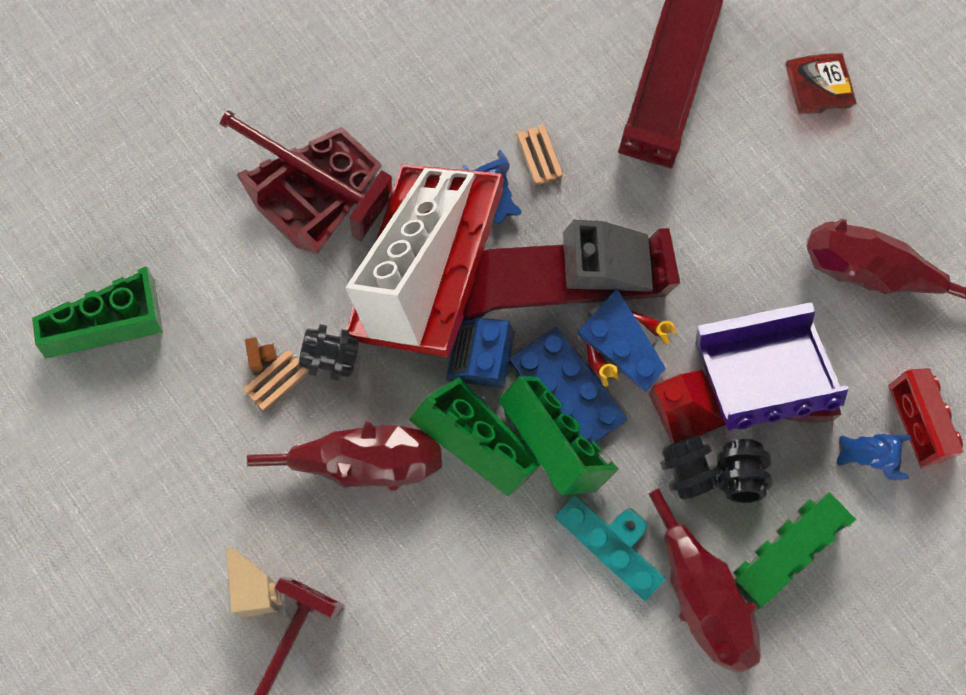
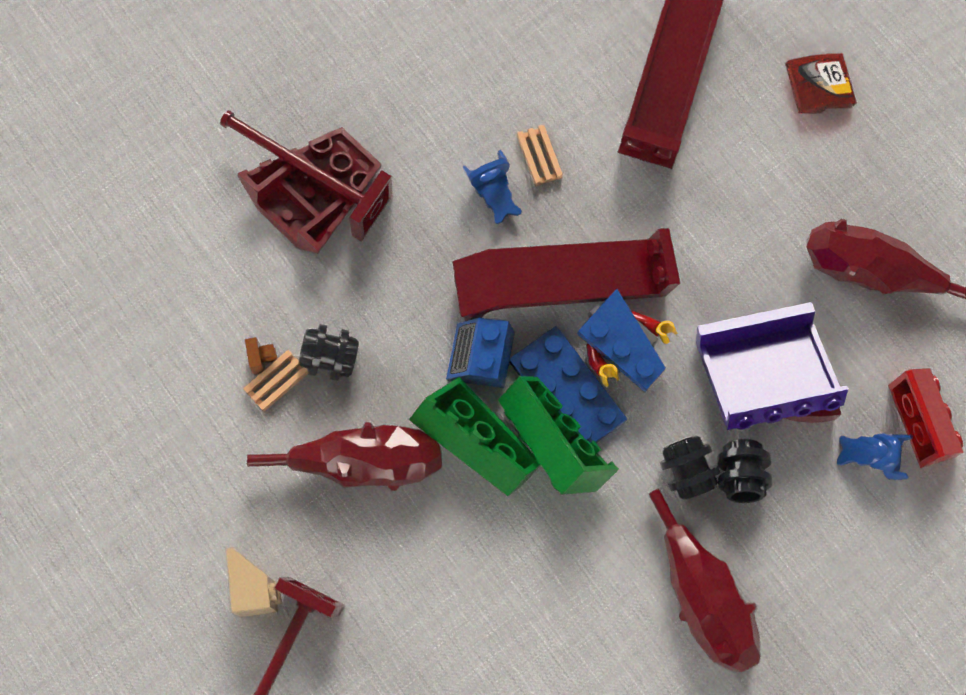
green wedge [32,266,163,358] -> none
piece [345,164,504,358] -> none
teal plate [554,494,666,602] -> none
dark grey slope [563,219,653,291] -> none
red slope [649,370,725,443] -> none
green wedge [733,492,857,610] -> none

